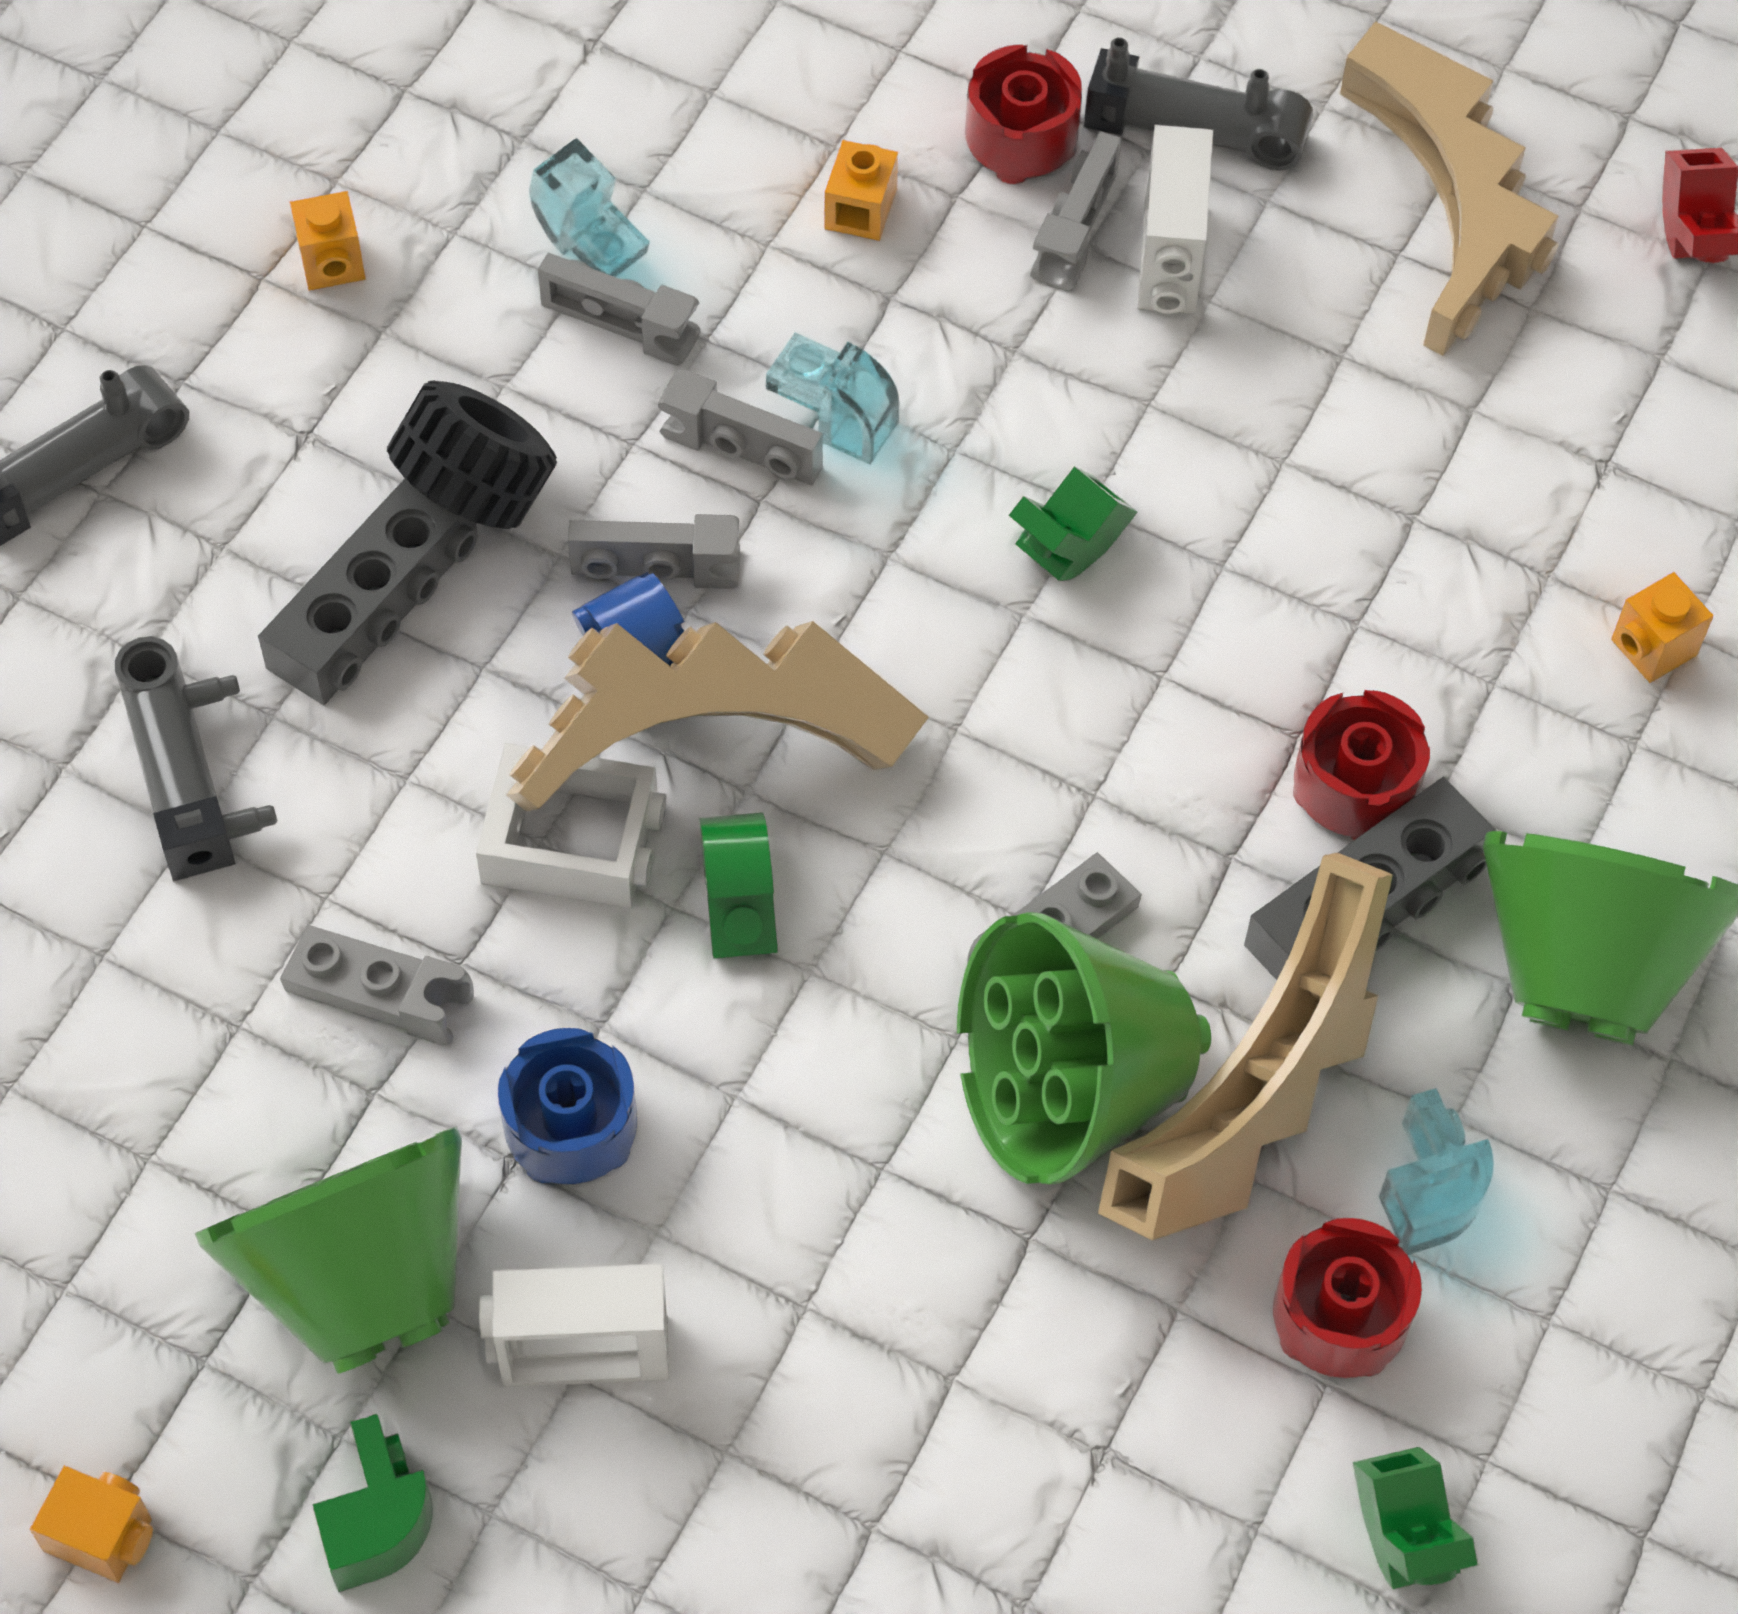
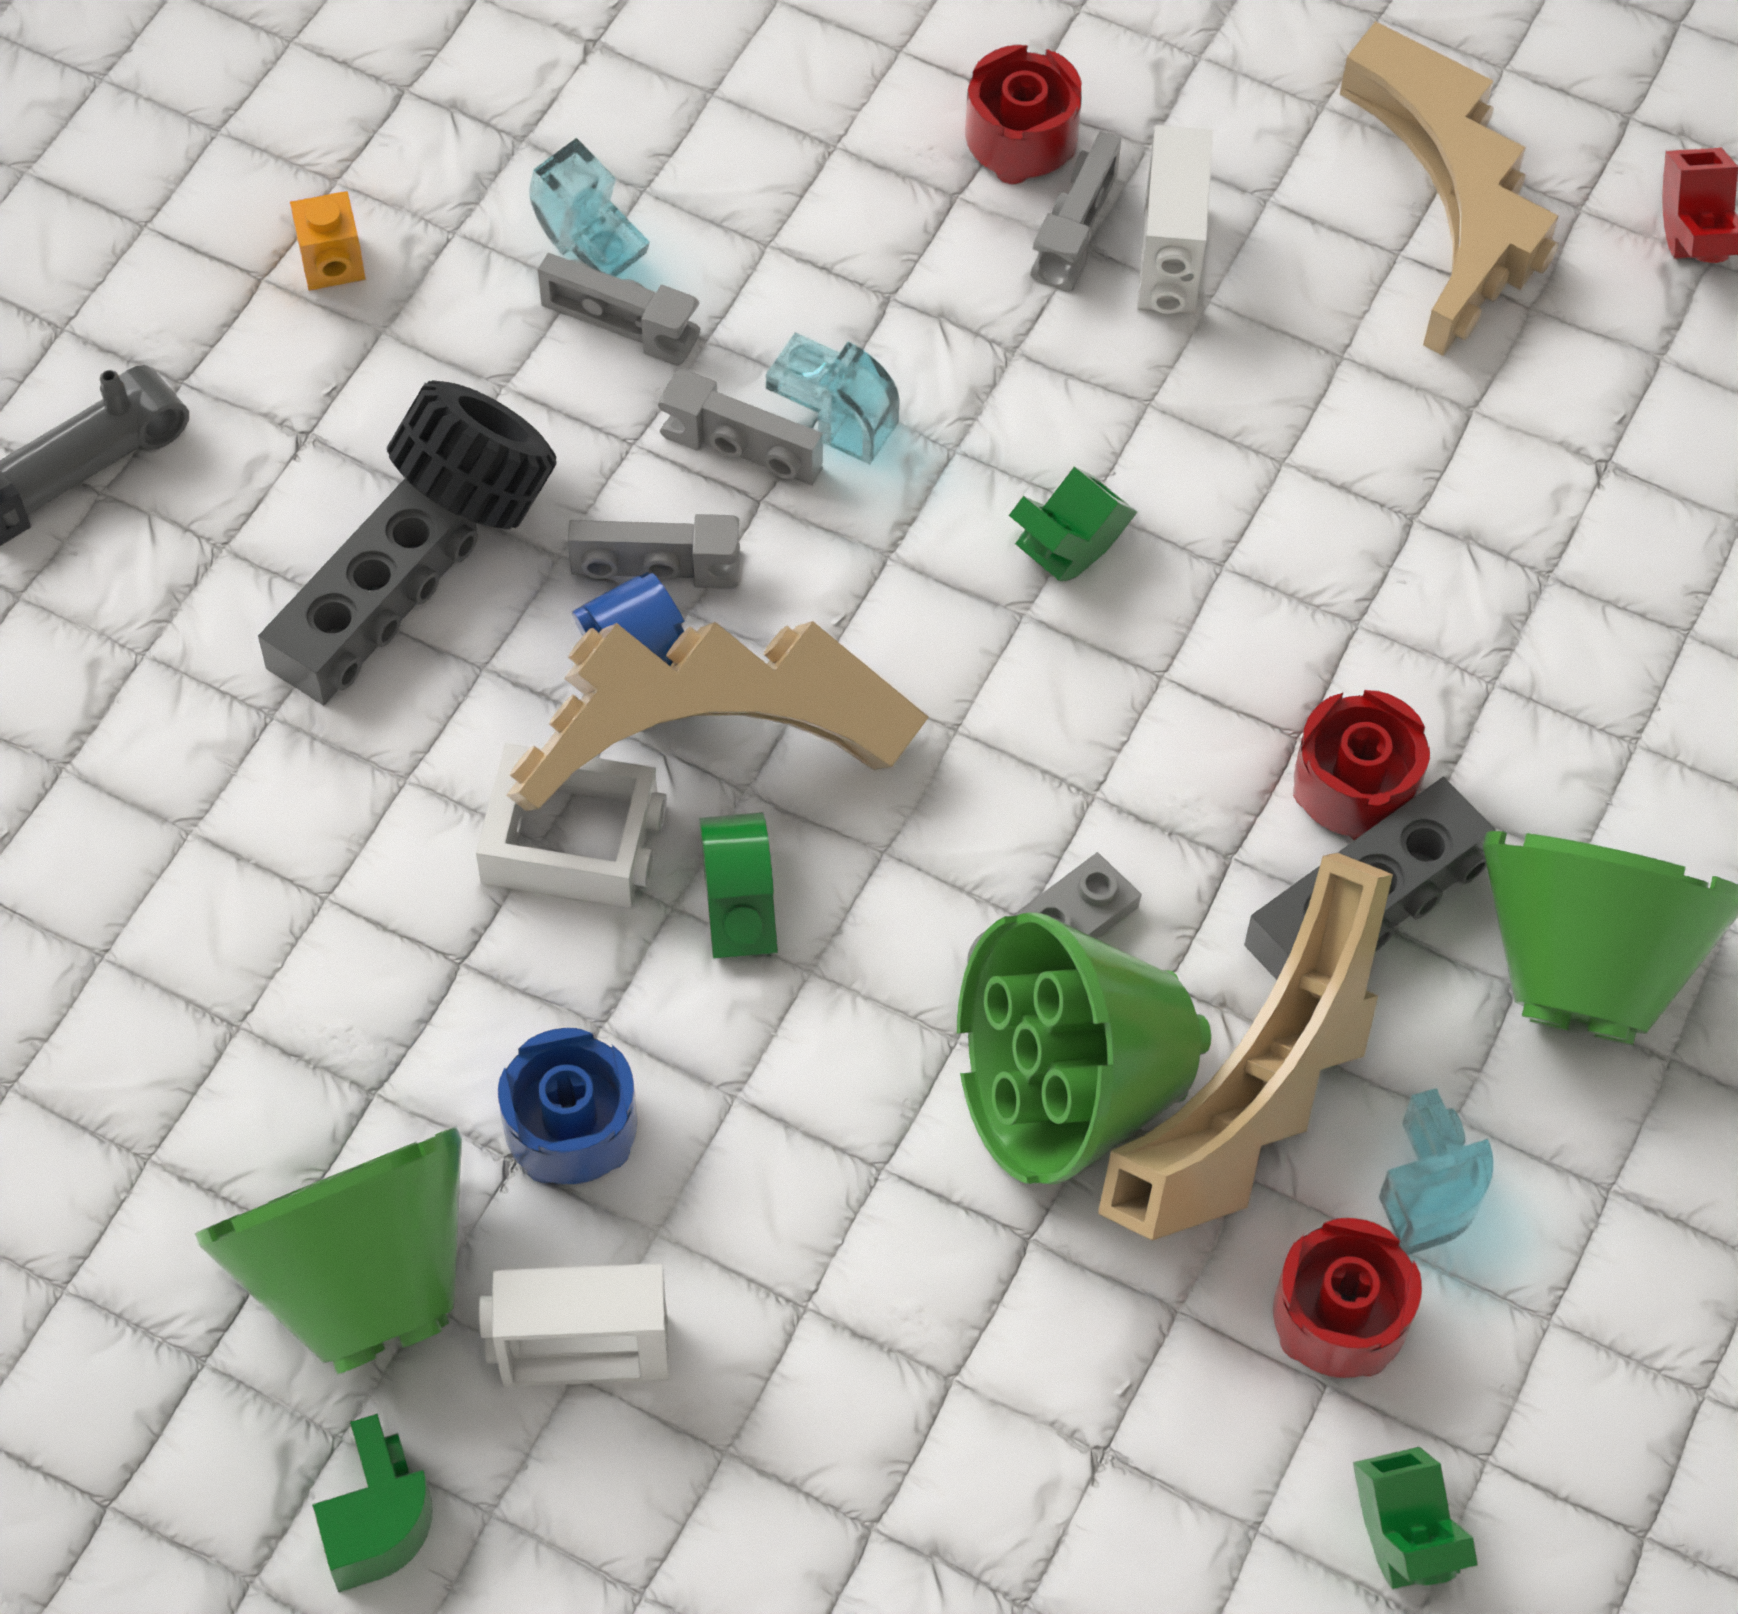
light orange brick [29,1465,153,1583] -> none
dark grey piece [115,636,278,882] -> none
light grey plate [280,925,474,1045] -> none
light orange brick [824,140,898,241] -> none
dark grey piece [1084,37,1313,171] -> none
light orange brick [1611,572,1714,683] -> none

